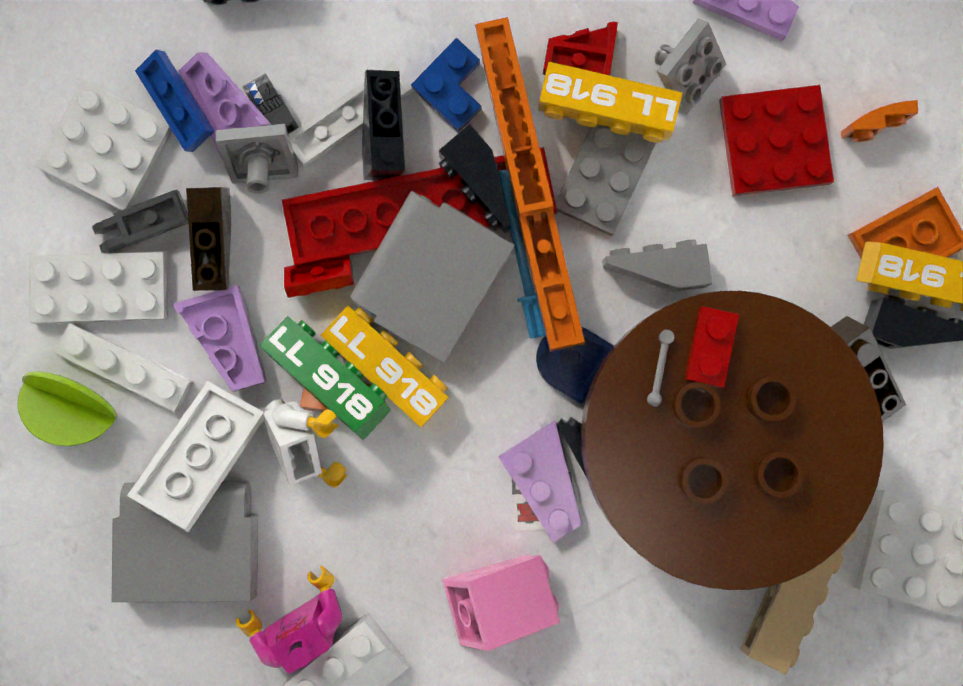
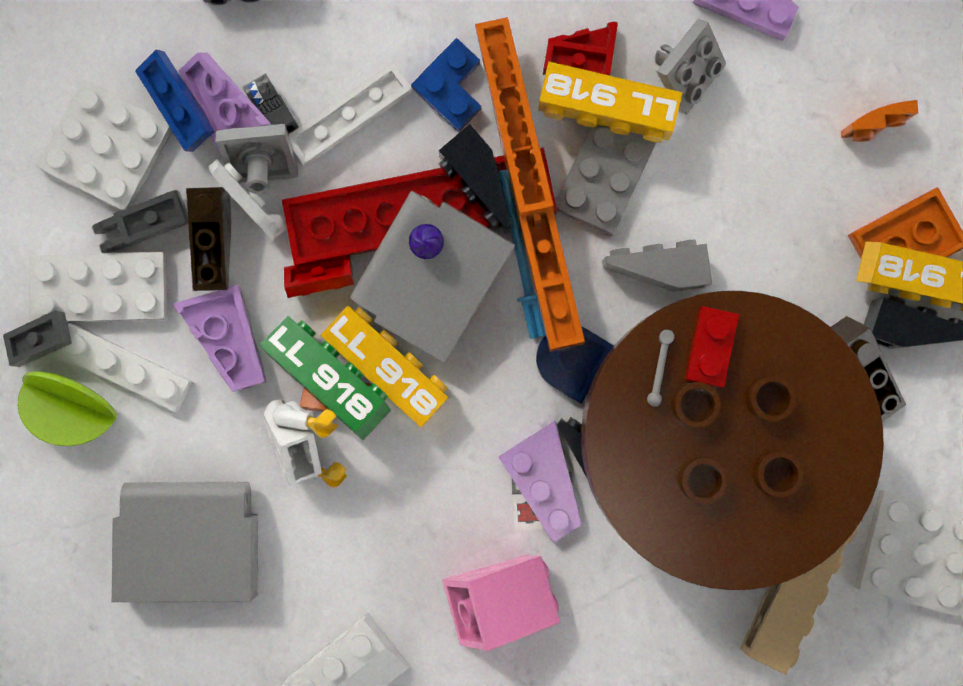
white plate [127,381,264,532] -> none
dark pink torso [236,565,342,674] -> none
black slope [362,70,405,180] -> none
red plate [719,85,834,196] -> none
none -> dark grey plate [3,310,72,367]
none -> white hinge [209,159,287,241]
none -> dark purple plate [409,224,444,259]

